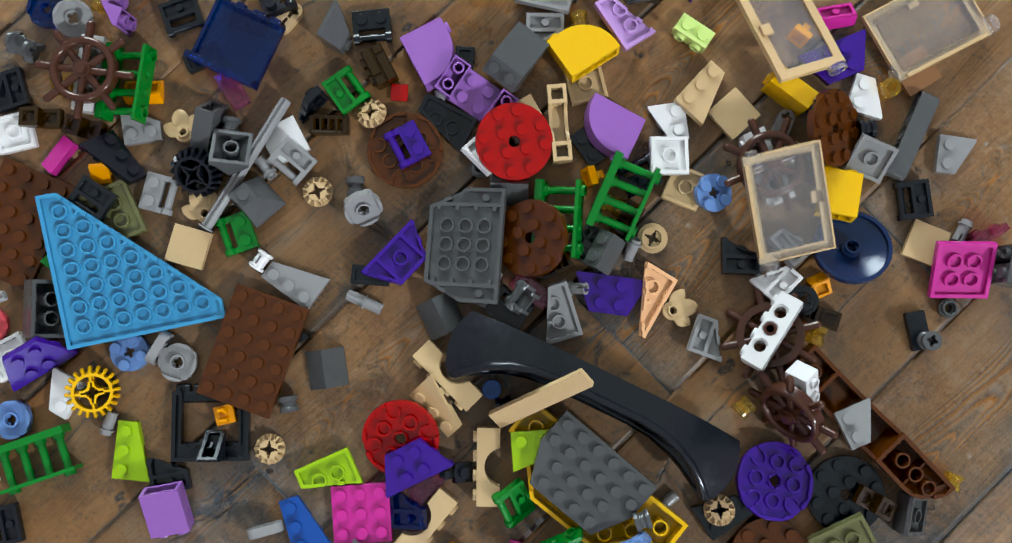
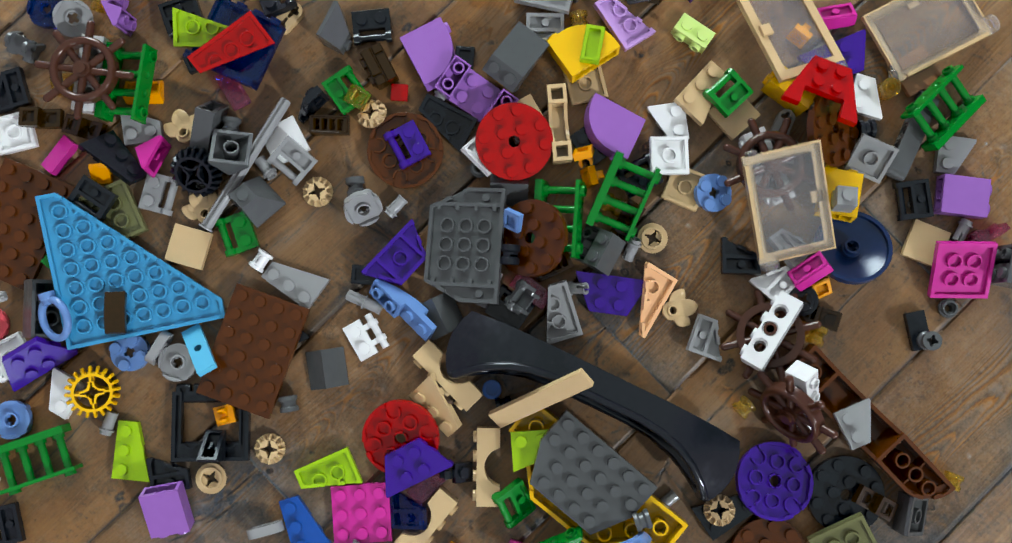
none -> medium blue piece [38,290,72,342]
none -> dark brown slope [104,291,128,334]
none -> dark pink slope [135,135,172,178]
none -> lime wing [172,7,228,47]
none -> medium azure tile [181,323,218,377]
none -> red wing [187,11,275,74]
none -> tan gear [196,462,228,494]
none -> white plate [342,312,390,362]
none -> clear yellow slope [343,84,372,111]
none -> medium blue slope [369,279,437,342]
none -> light grey pin [384,194,408,219]
none -> black wheel [500,244,521,265]
none -> medium blue tile [503,207,524,233]
none -> light orange tile [572,144,595,168]
none -> lime tile [580,24,606,65]
none -> green plate [702,68,754,118]
none -> red wing [780,55,858,127]
none -> dark pink slope [787,251,834,291]
none -> light grey brick [831,185,858,213]
none -> green fence [900,64,987,152]
none -> medium lavender brick [933,174,992,219]

